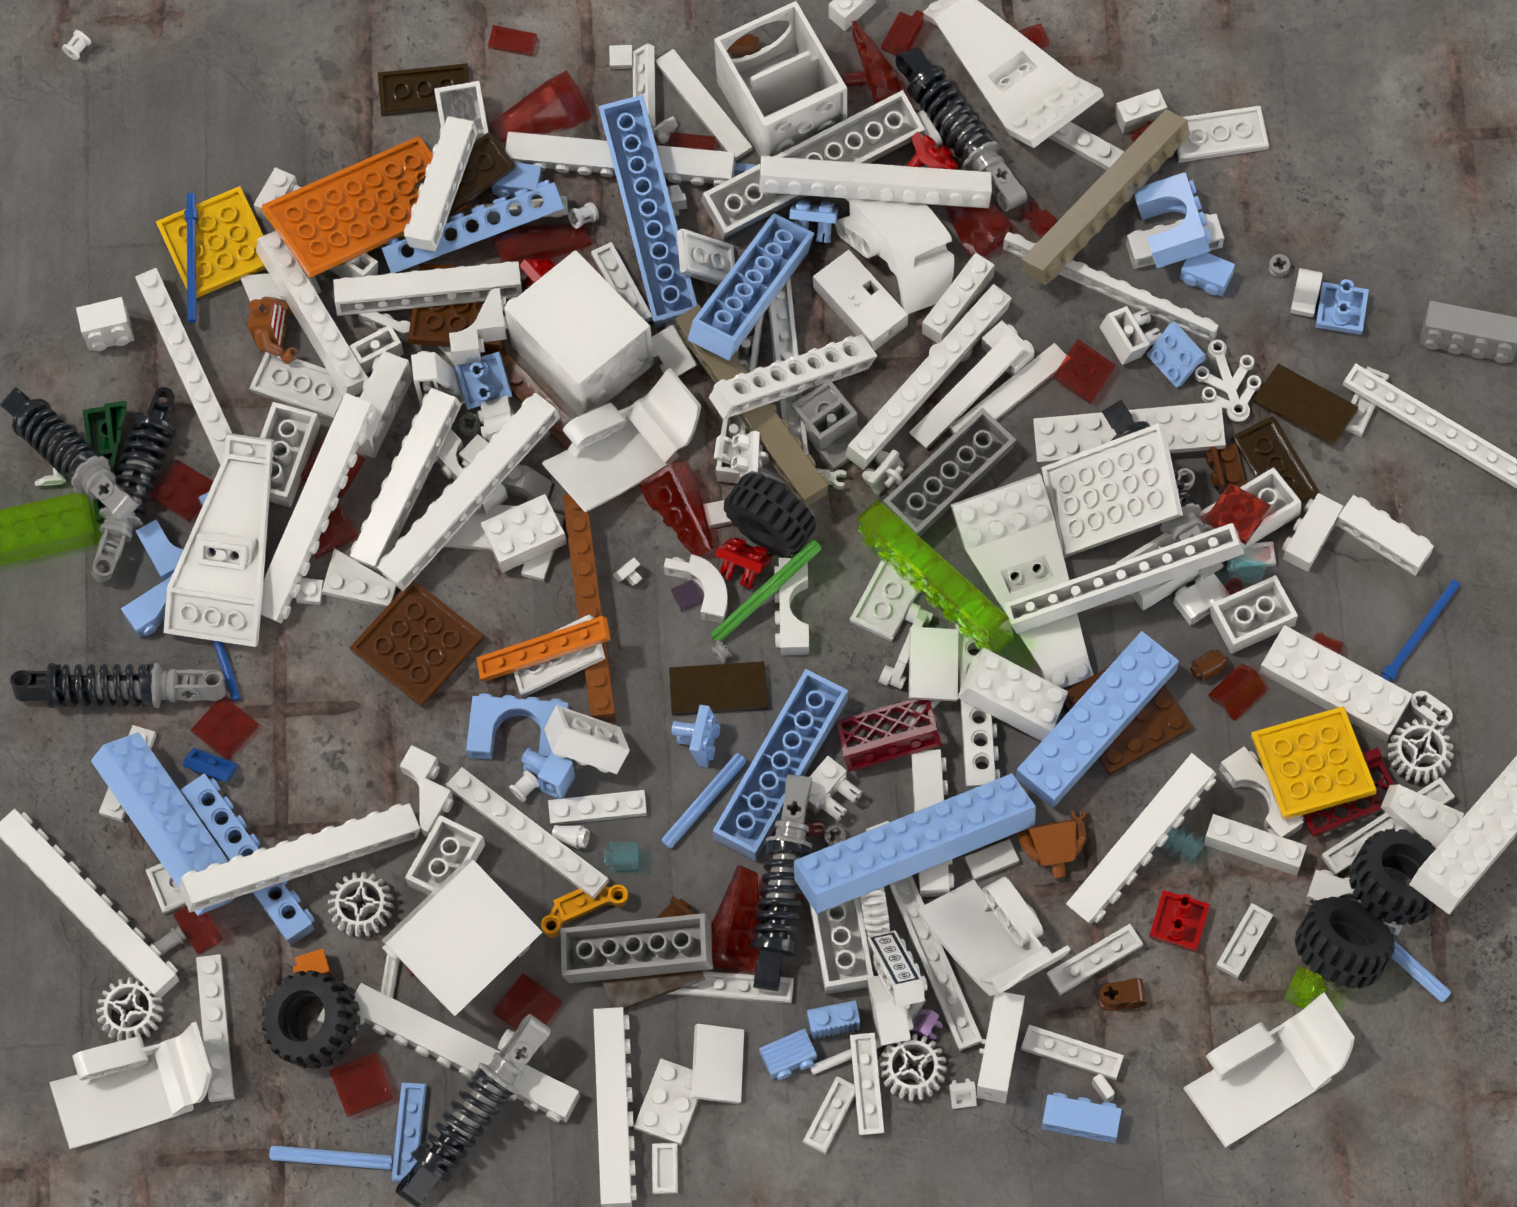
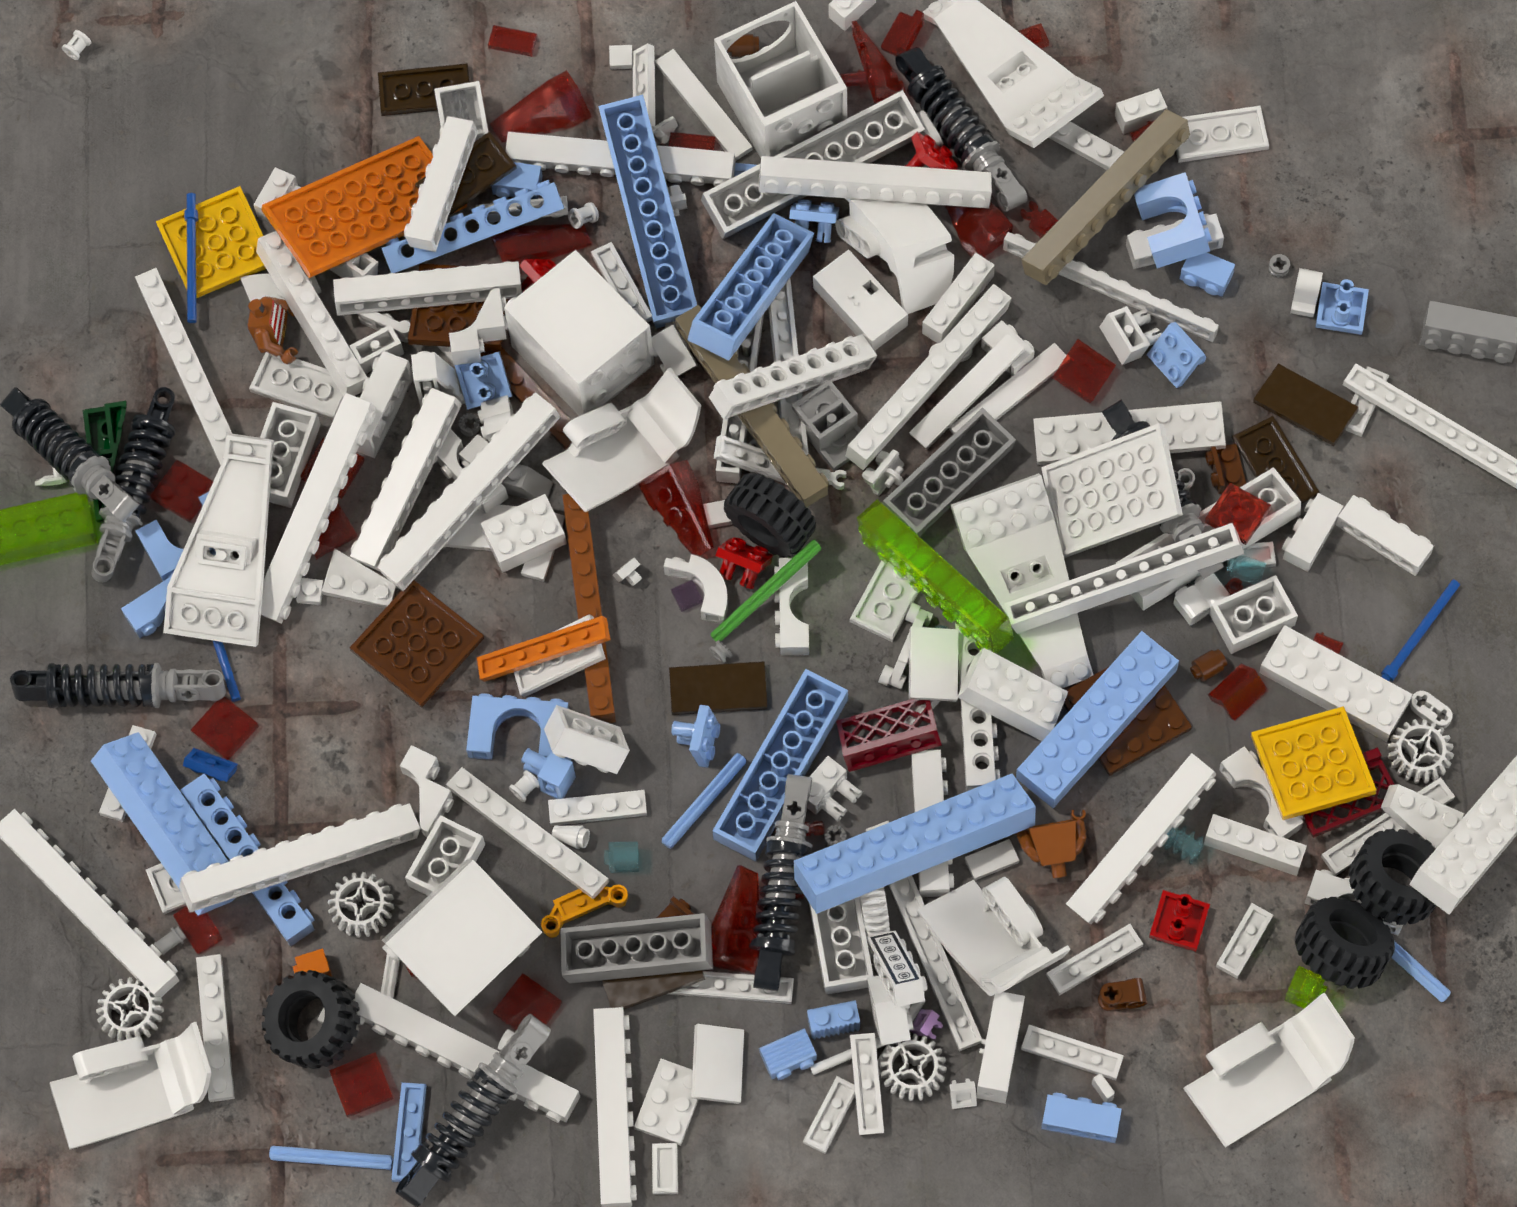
white brick [76,297,135,351] -> none
white tile [677,229,735,285] -> none
white hips [731,431,769,478] -> none
white plant [1195,340,1261,422] -> none

